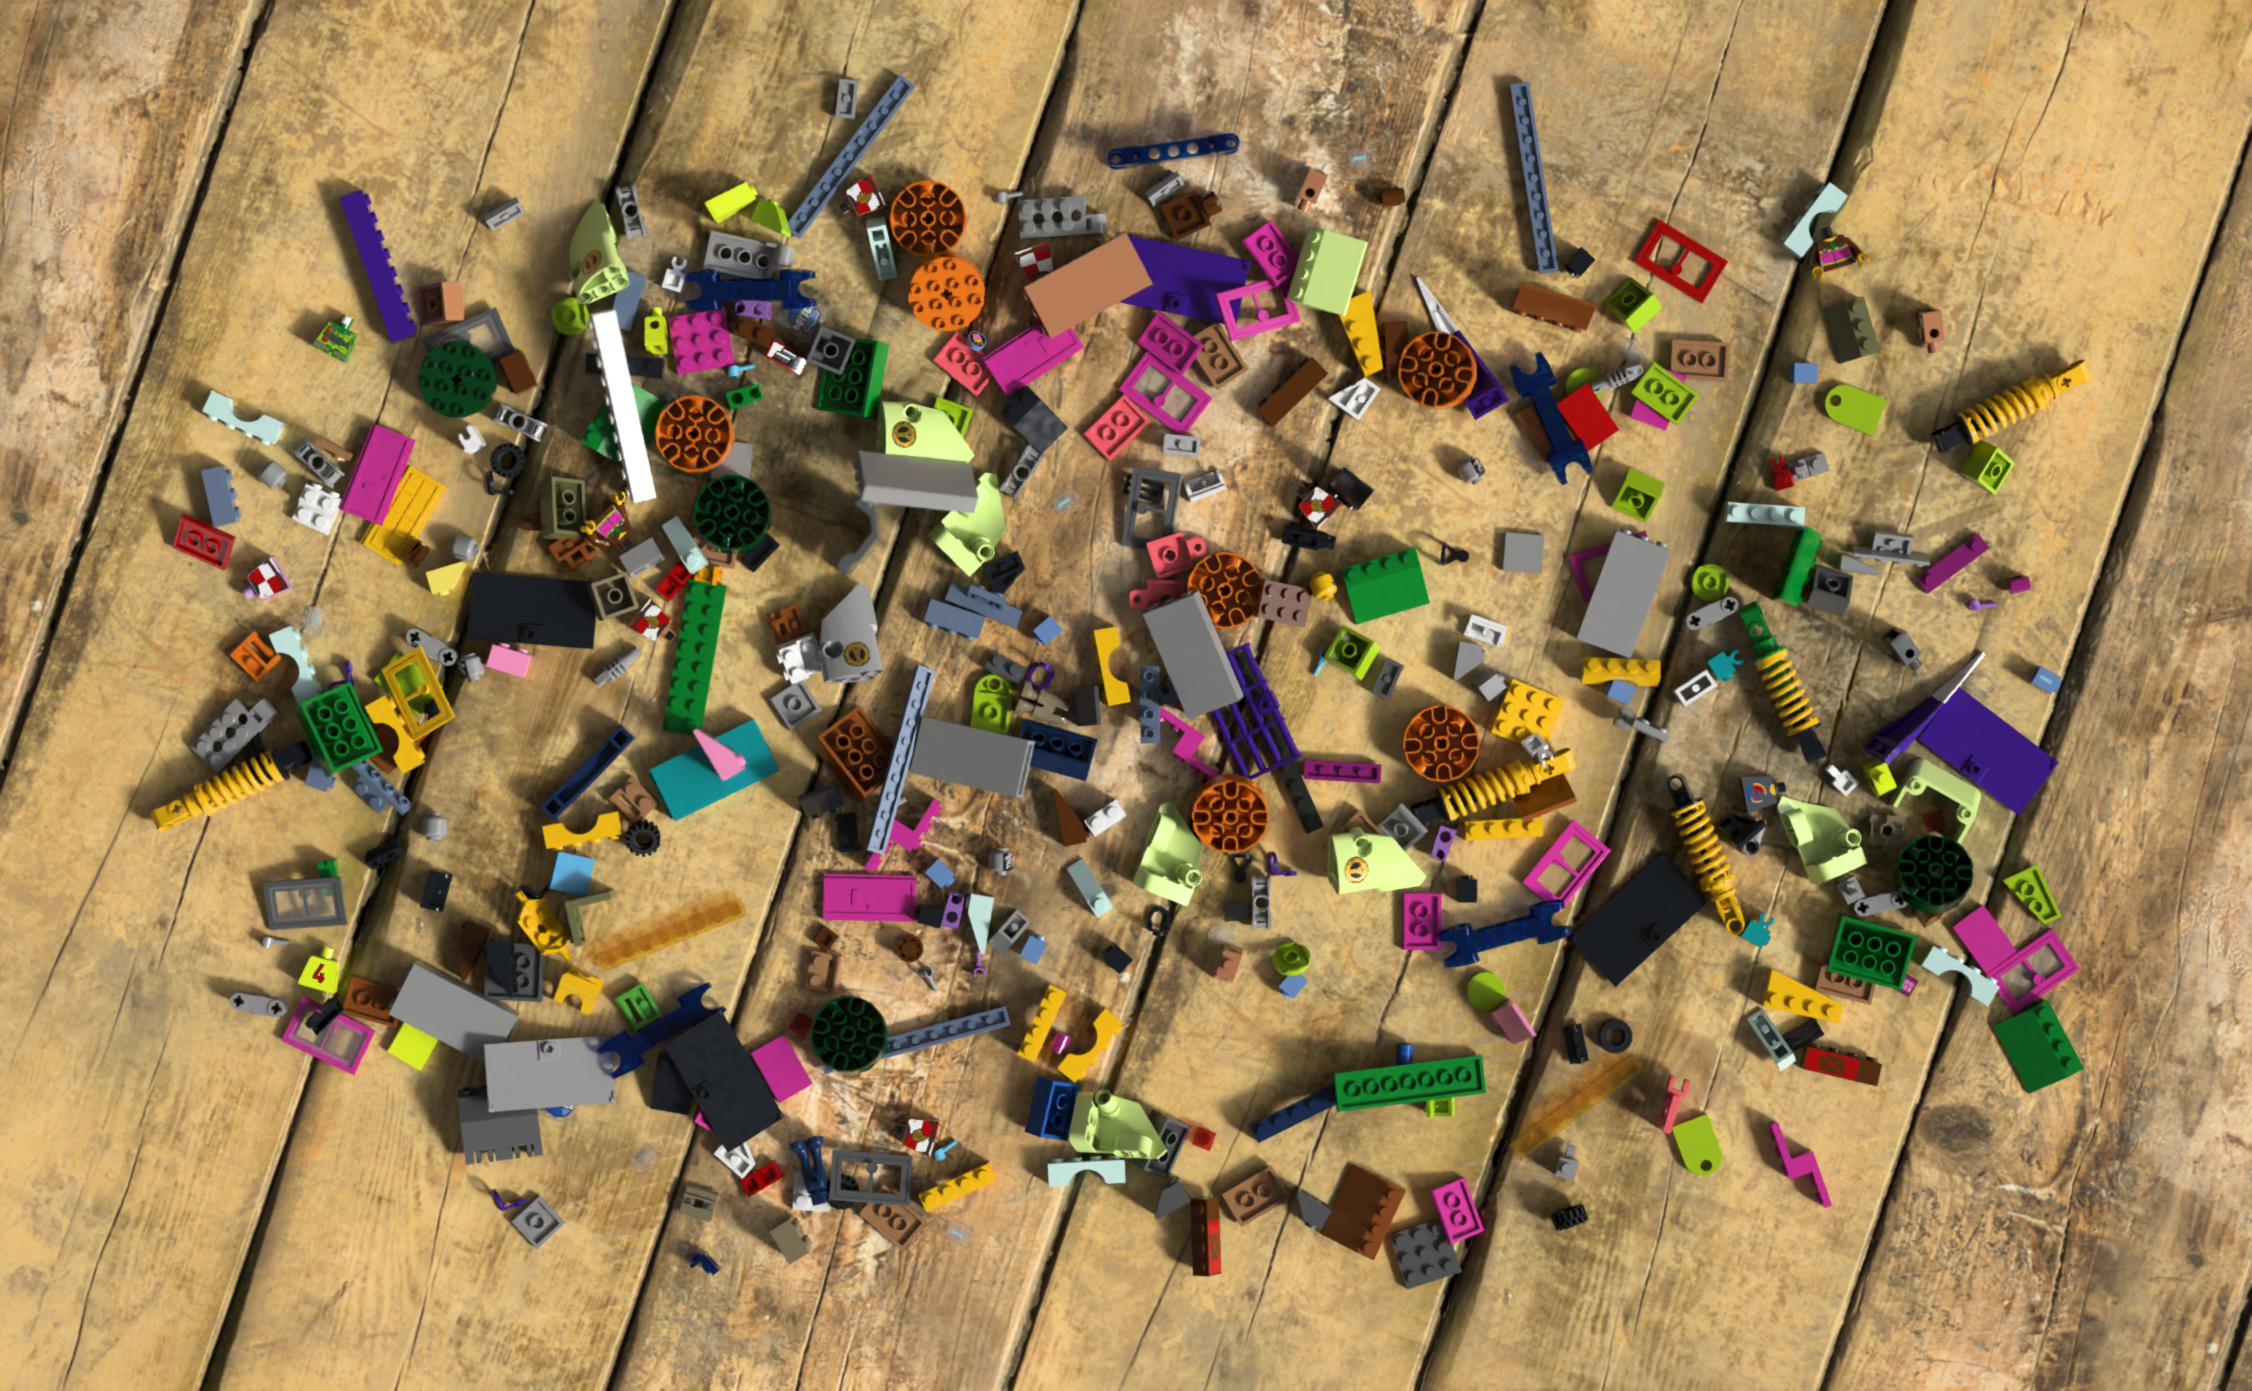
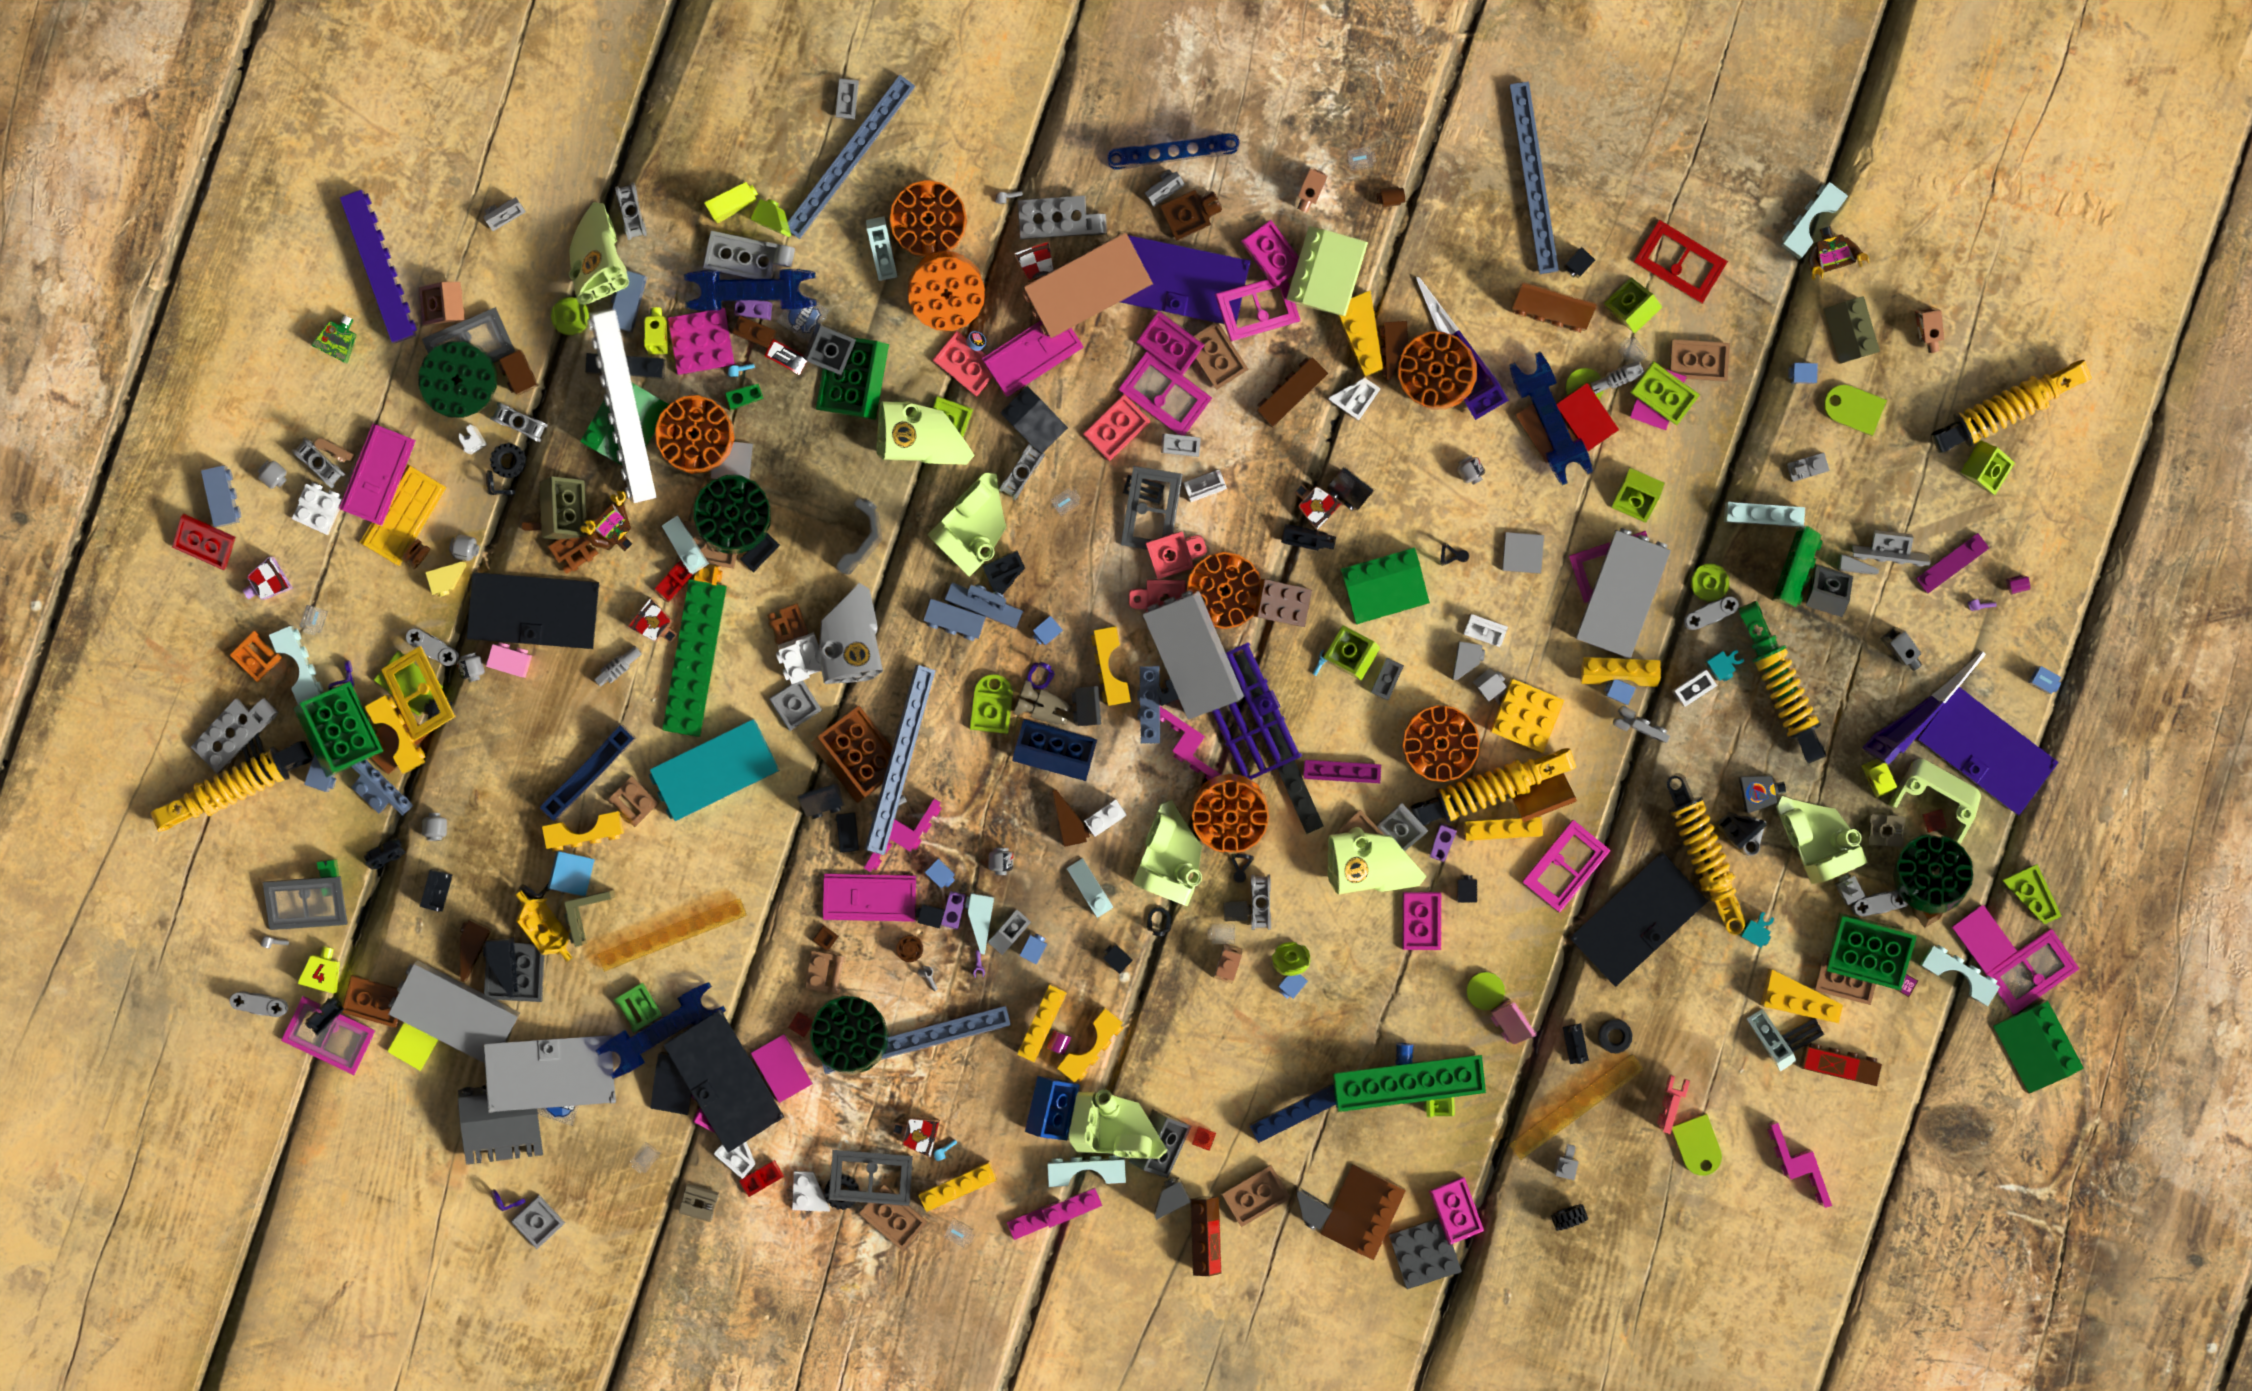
light aqua arch [202,391,285,446] -> none
yellow piece [553,967,602,1016] -> none
dark tan brick [586,572,639,621] -> none
light grey hinge [619,537,666,578] -> none
black tyre [626,819,661,857] -> none
light grey hand [658,390,678,416] -> none
white plate [662,257,687,293] -> none
clear blue bracket [690,1251,721,1275] -> none
bright pink slope [693,729,746,781] -> none
dark tan brick [769,1216,812,1265] -> none
dark blue piece [788,1136,828,1206] -> none
torso [839,173,888,217] -> none
light grey brick [853,451,979,513] -> none
light grey brick [909,717,1035,798] -> none
dark grey plate [984,651,1027,687] -> none
dark purple piece [1267,852,1297,876] -> none
yellow head [1309,571,1337,601] -> none
clear blue piece [1436,899,1572,968] -> none
white plate [1521,732,1553,766] -> none
red plate [1770,456,1796,491] -> none
white plate [1824,764,1859,796] -> none
none -> dark pink bracket [1007,1188,1103,1240]

